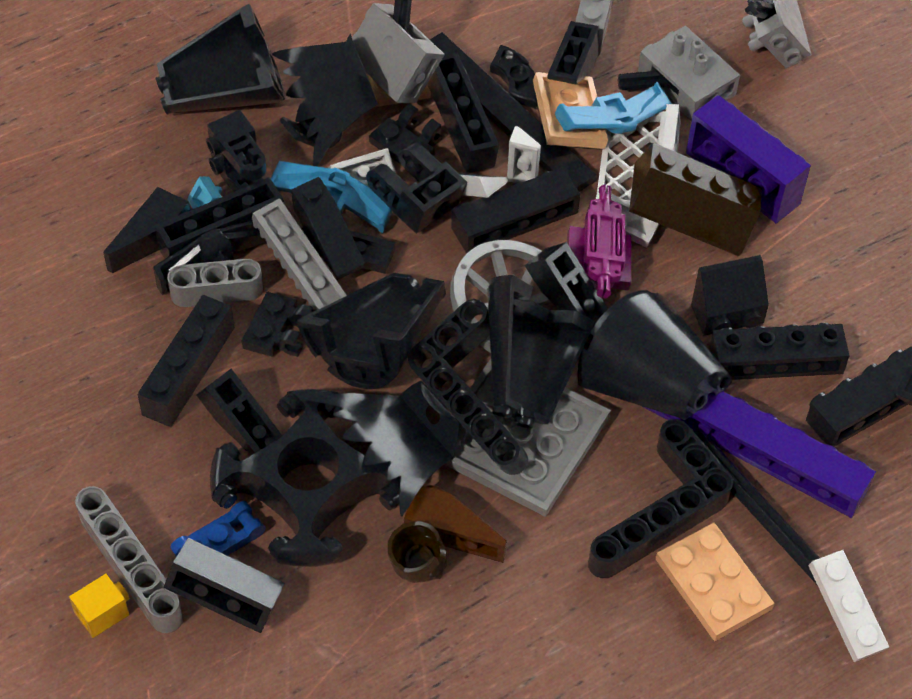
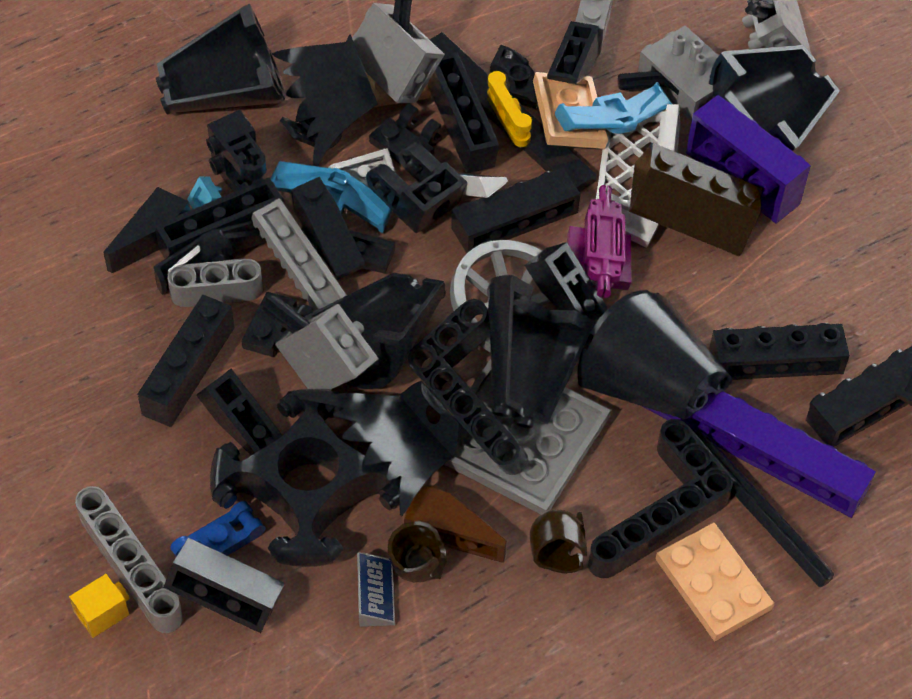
white slope [507,126,541,183] -> none
black slope [691,255,769,336] -> none
white plate [808,550,889,662] -> none
none -> light grey piece [262,295,379,390]
none -> slope [357,553,395,627]
none -> yellow plate [487,71,532,147]
none -> dark brown helmet [530,509,587,574]
none -> black cone [709,45,840,151]

